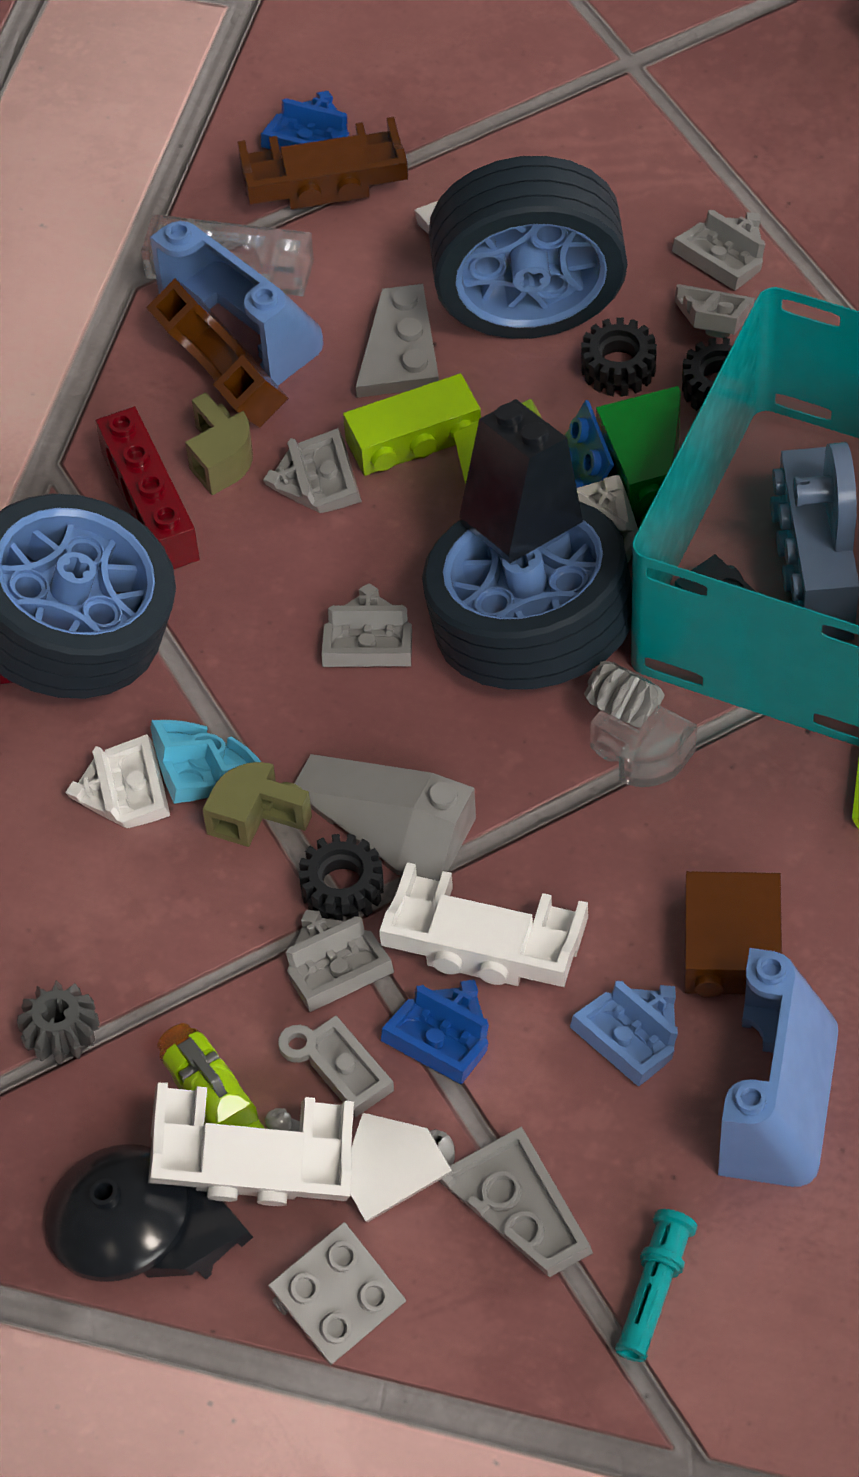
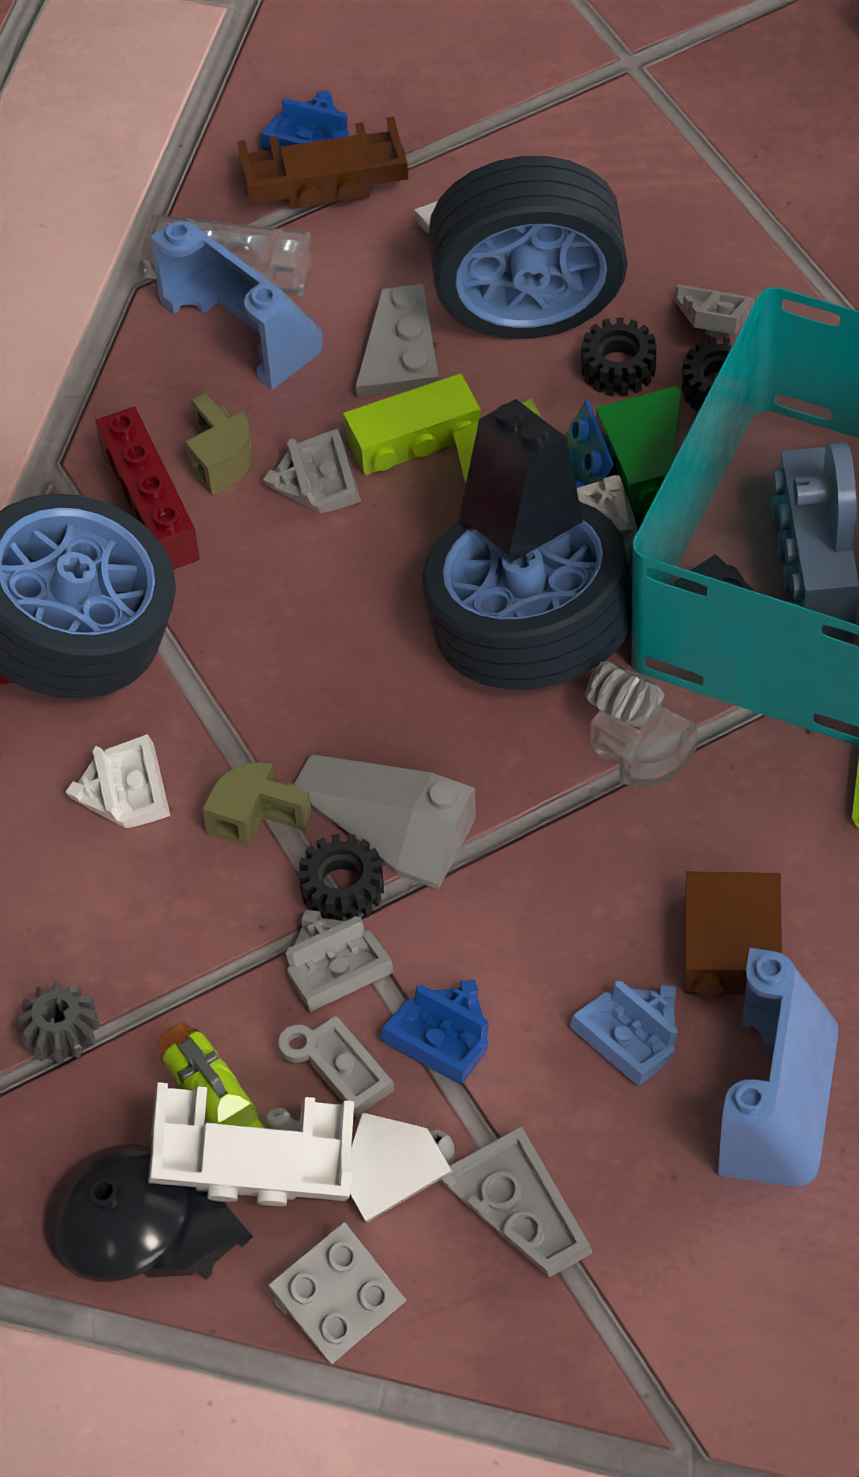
reddish brown arch [146,278,289,428] -> none
medium azure brick [150,720,261,804] -> none
light grey slope [322,583,412,667] -> none
white bracket [379,862,588,987] -> none
teal pin [615,1209,697,1362] -> none
light grey slope [672,210,765,290] -> none

